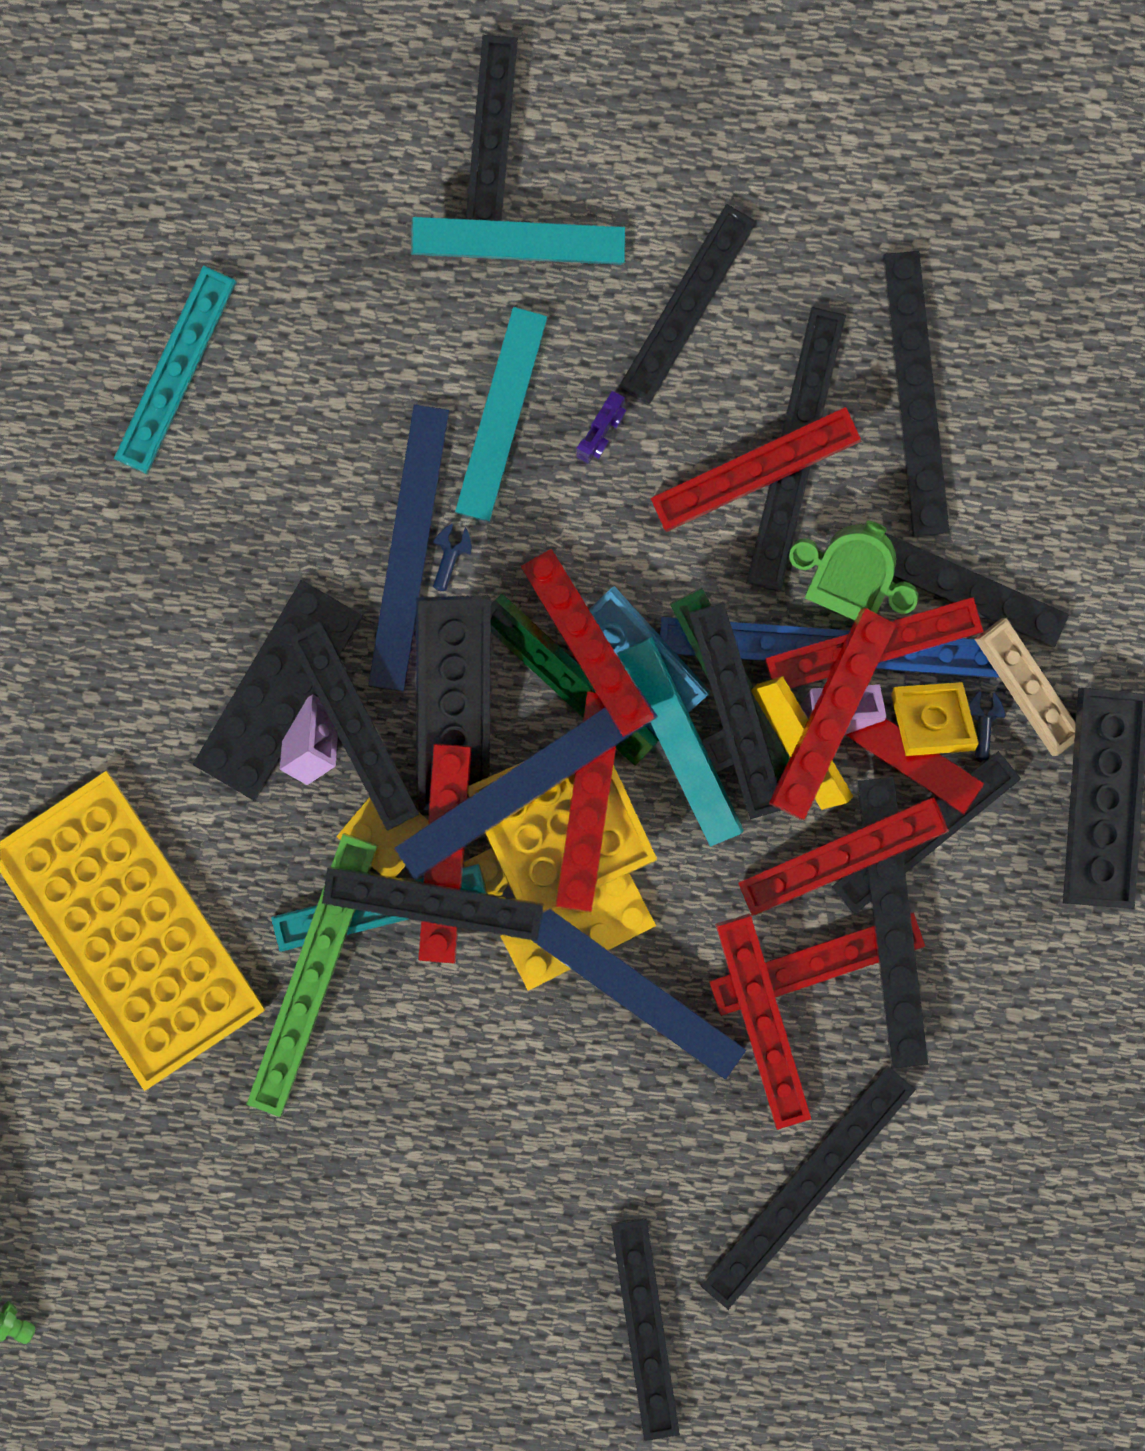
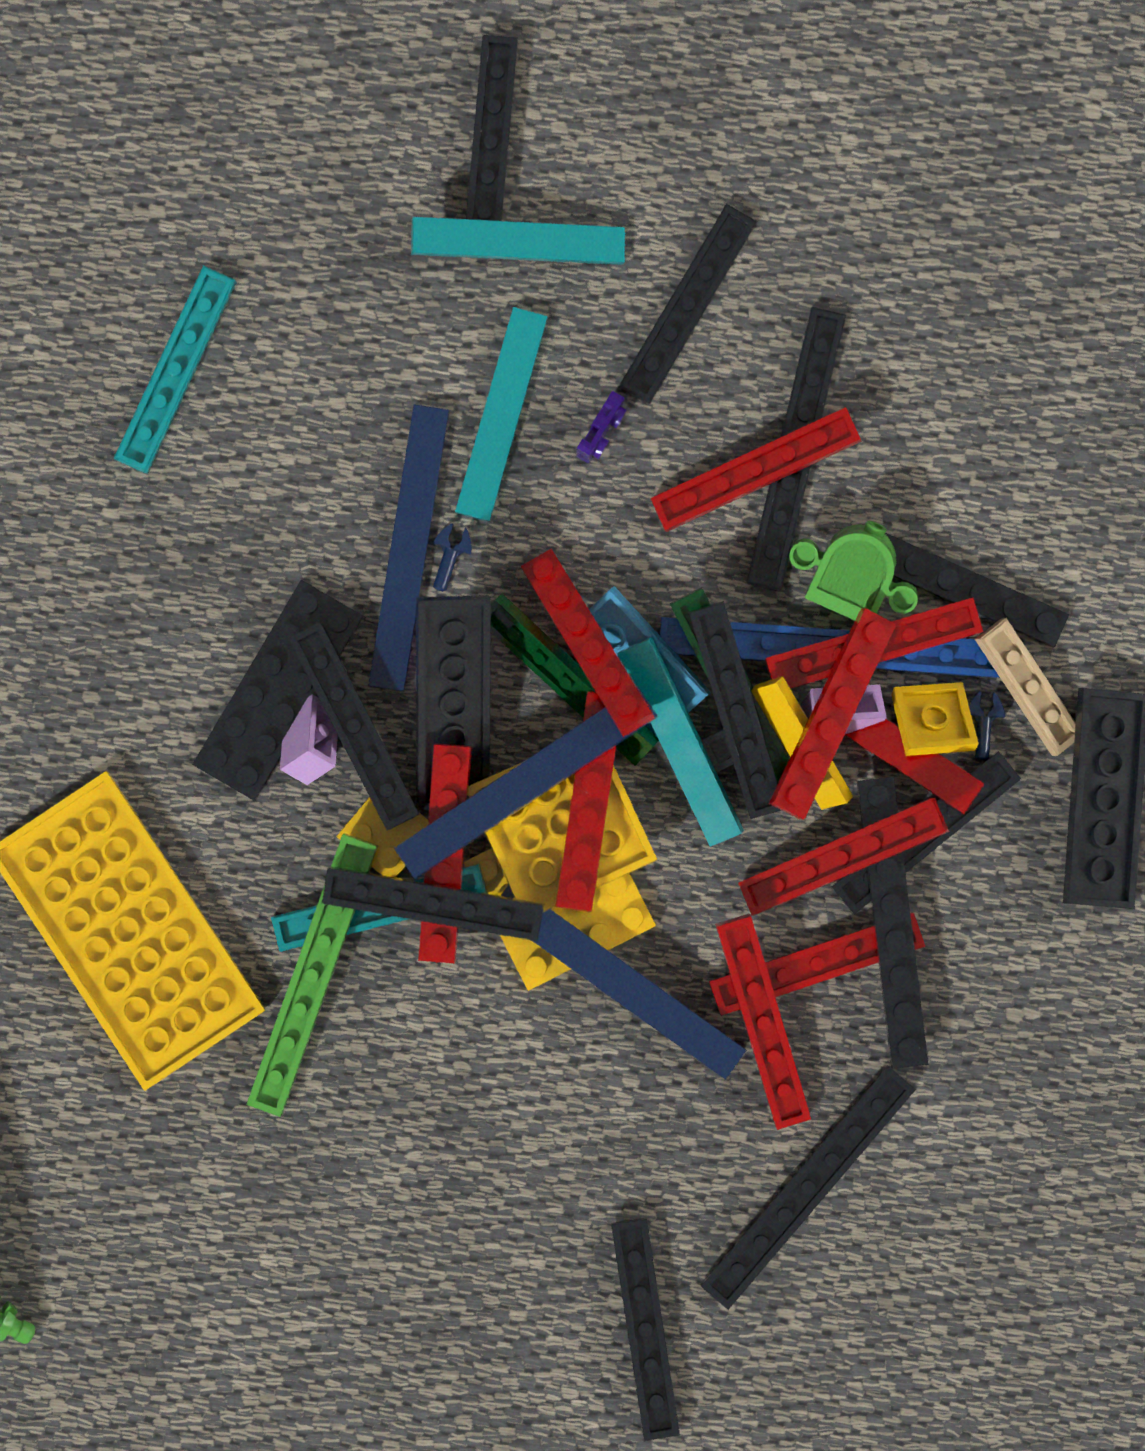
black plate [883,250,950,537] -> none

